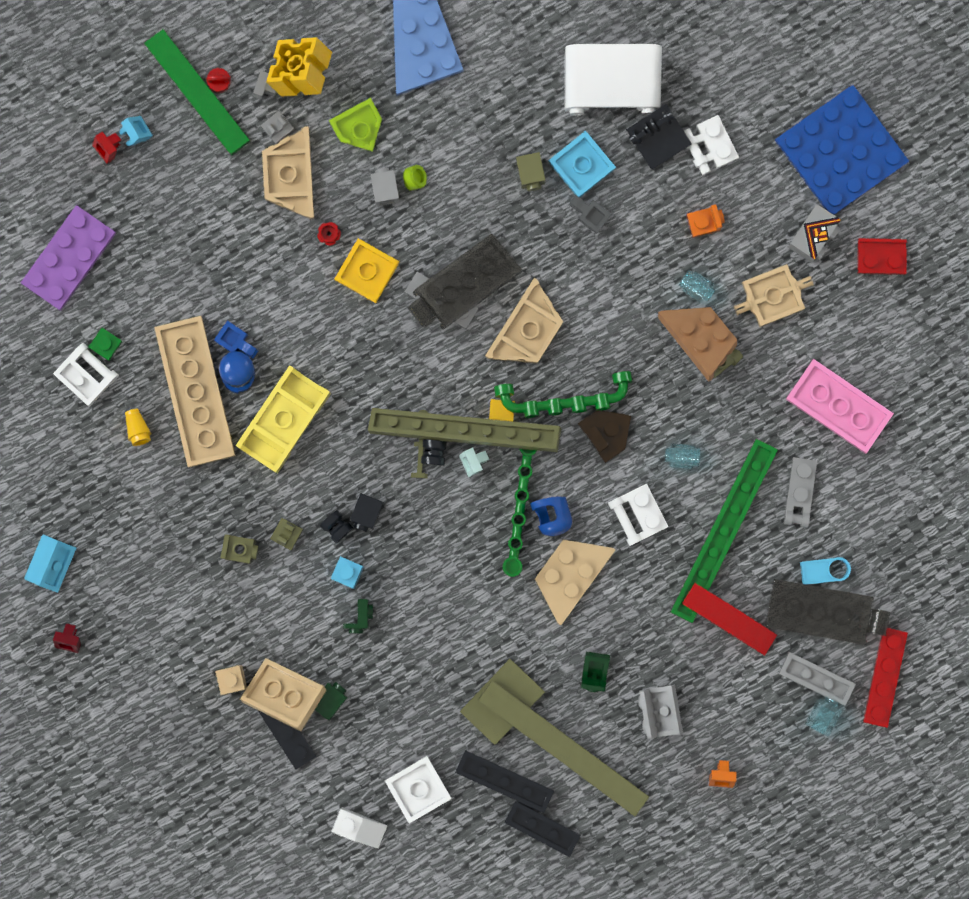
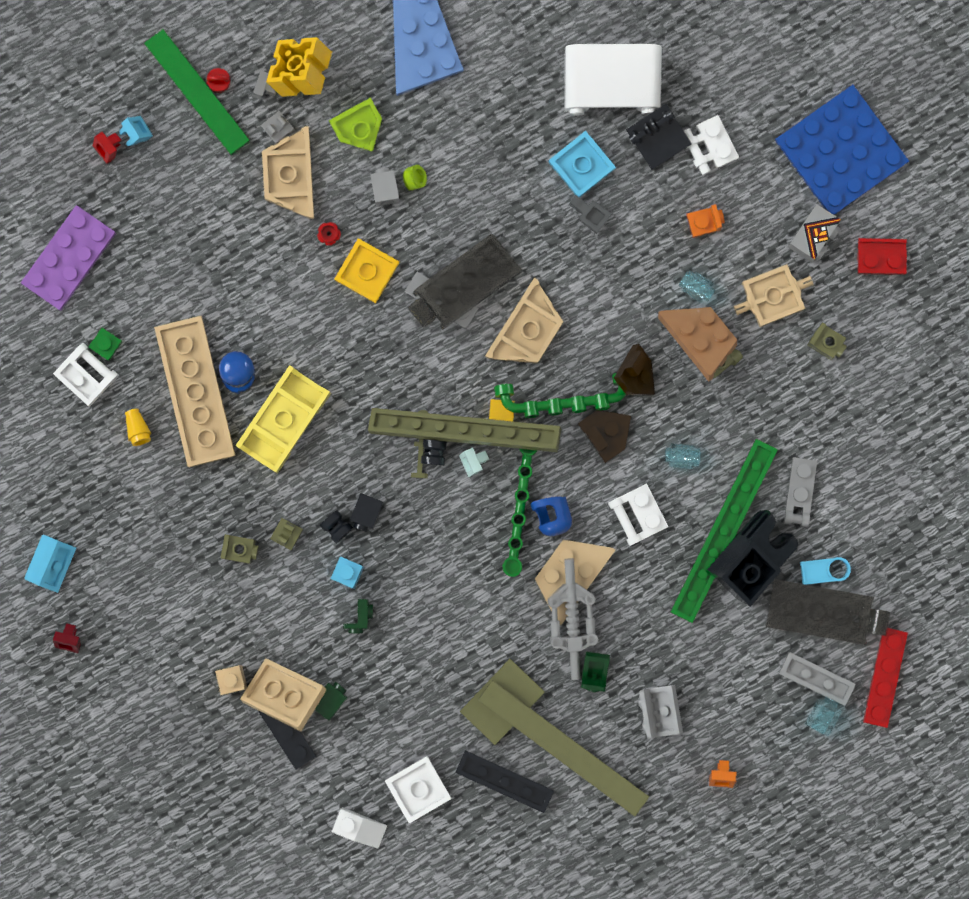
blue plate [214,321,259,359] -> none
black plate [504,801,581,857] -> none
olive brick [516,152,545,191] -> none
red slope [682,583,777,656] -> none
bright pink plate [786,359,894,454] -> none
none -> light grey bar [547,558,598,680]
none -> dark brown plate [614,344,655,396]
none -> black brick [707,510,798,607]
none -> olive brick [807,322,847,360]

